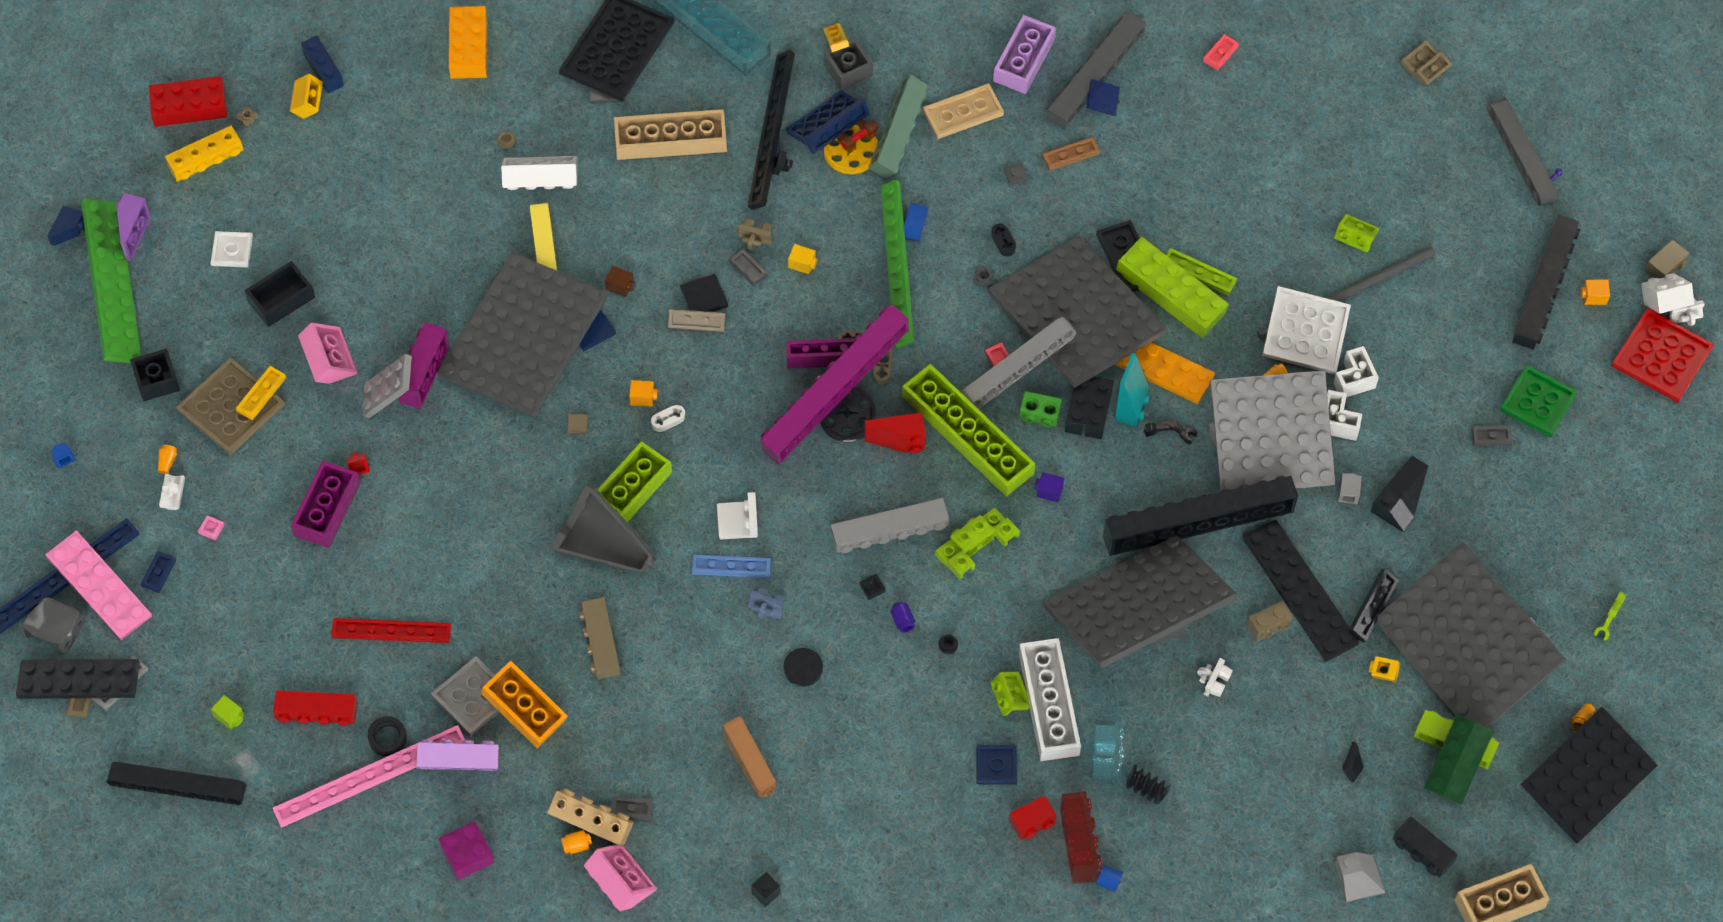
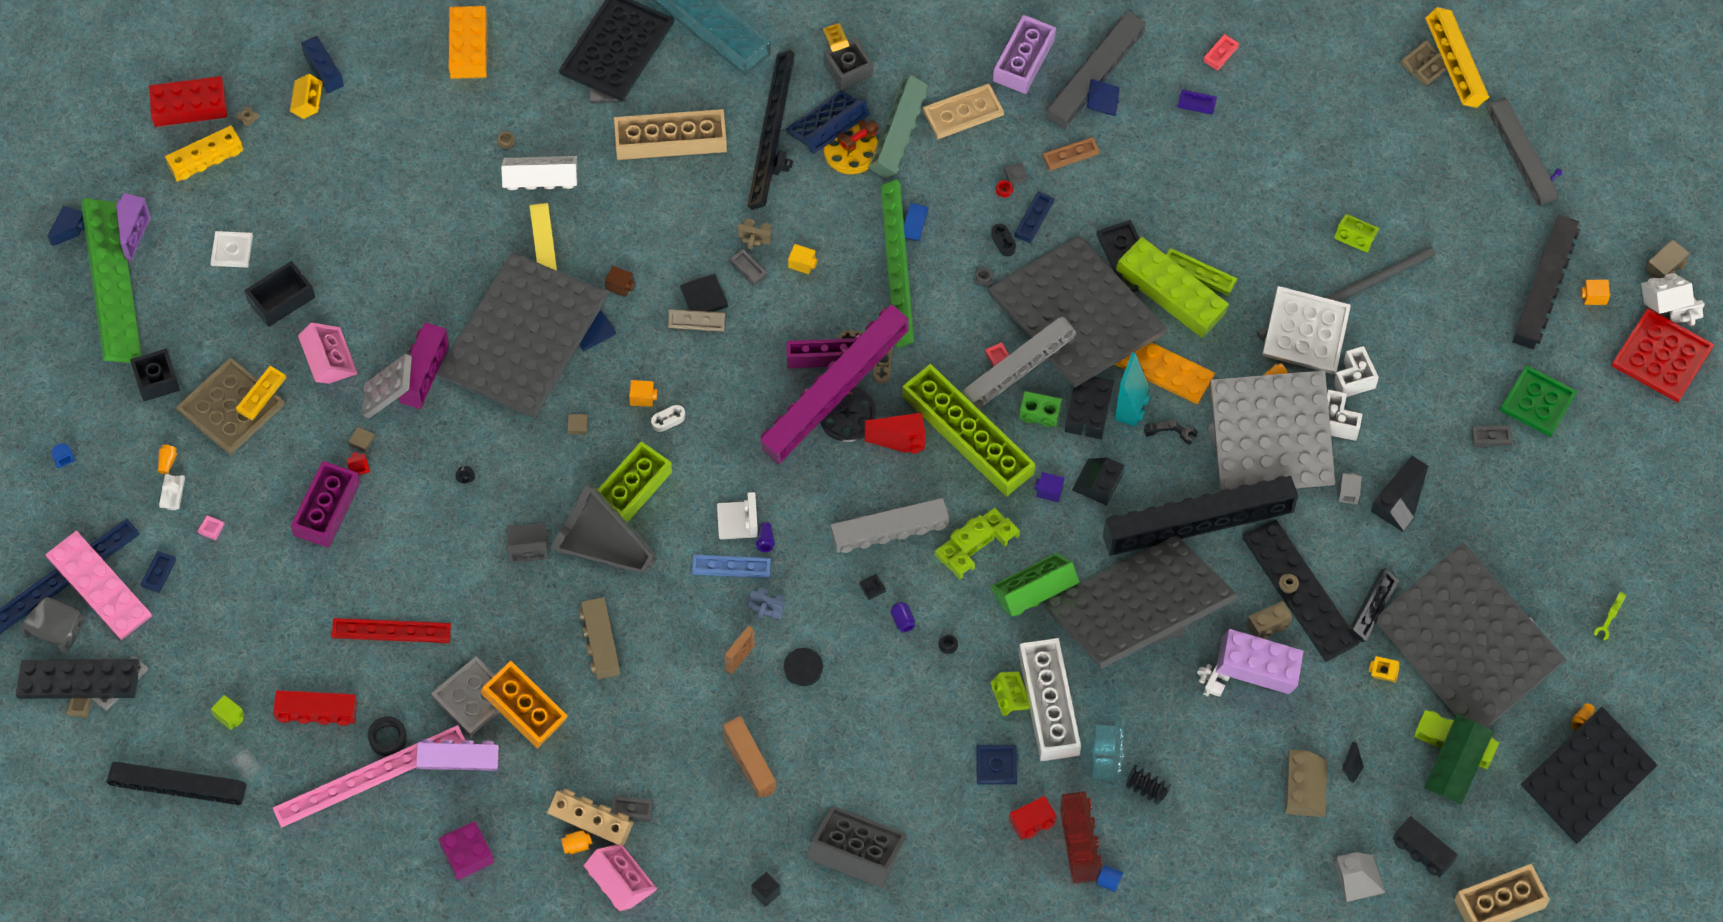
none -> dark tan tile [348,427,375,452]
none -> black plate [455,466,475,484]
none -> dark grey bracket [507,523,548,563]
none -> medium nougat tile [725,626,755,674]
none -> dark purple cone [755,522,775,552]
none -> dark grey slope [807,806,907,888]
none -> bright green slope [990,553,1080,617]
none -> red plate [995,180,1013,198]
none -> dark blue tile [1014,192,1055,243]
none -> black slope [1072,458,1125,506]
none -> dark purple plate [1177,89,1217,115]
none -> lavender brick [1216,629,1303,694]
none -> dark tan plate [1279,574,1299,593]
none -> dark tan slope [1285,750,1327,817]
none -> yellow brick [1425,7,1489,108]

